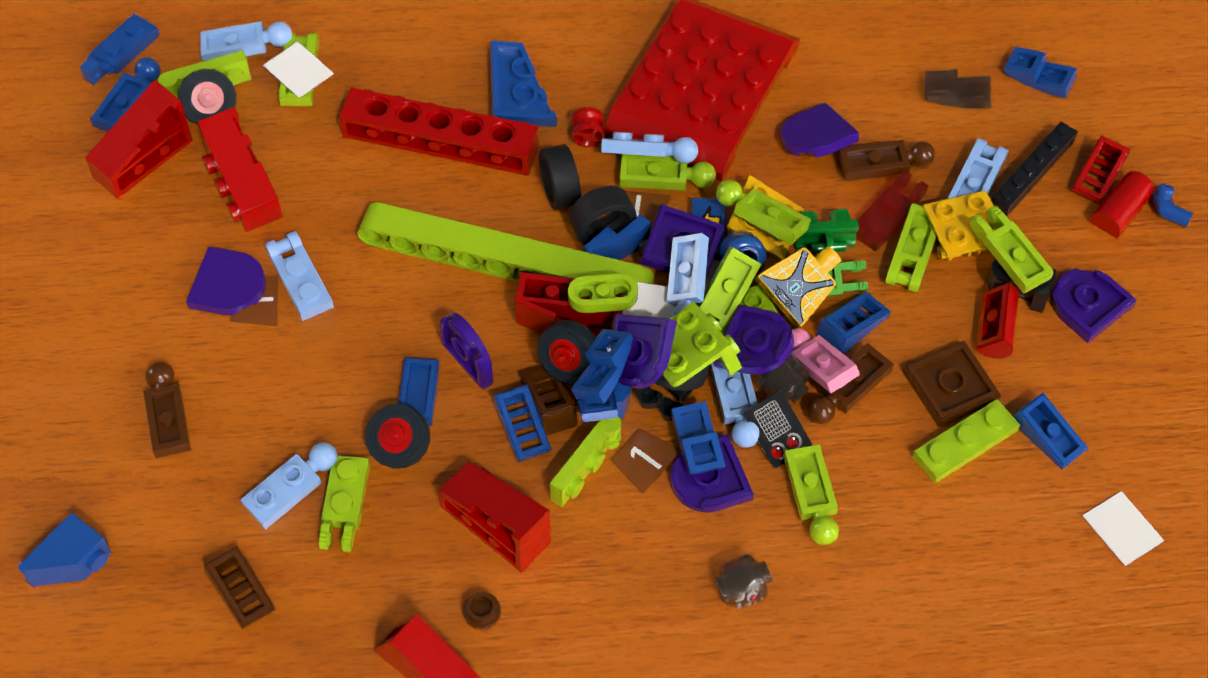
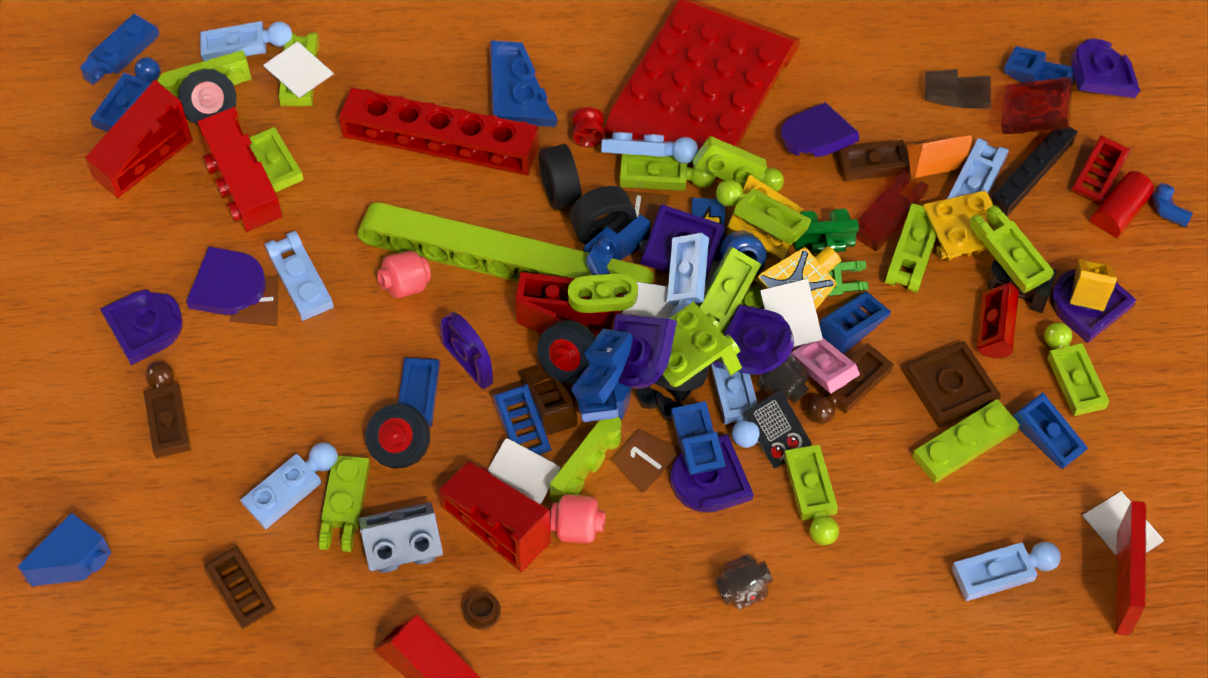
none -> dark purple tile [100,290,183,365]
none -> lime plate [250,127,304,192]
none -> brick [359,502,443,573]
none -> coral head [377,251,431,298]
none -> white sticker [488,439,560,504]
none -> coral head [551,494,606,544]
none -> blue arm [586,237,617,275]
none -> lime plate [693,136,784,192]
none -> white sticker [760,279,823,347]
none -> orange slope [907,135,972,178]
none -> light blue plate [951,542,1061,601]
none -> clear red plate [1001,77,1073,135]
none -> lime plate [1044,322,1110,416]
none -> yellow slope [1070,258,1117,311]
none -> dark purple tile [1071,39,1140,98]
none -> red tile [1115,500,1146,636]

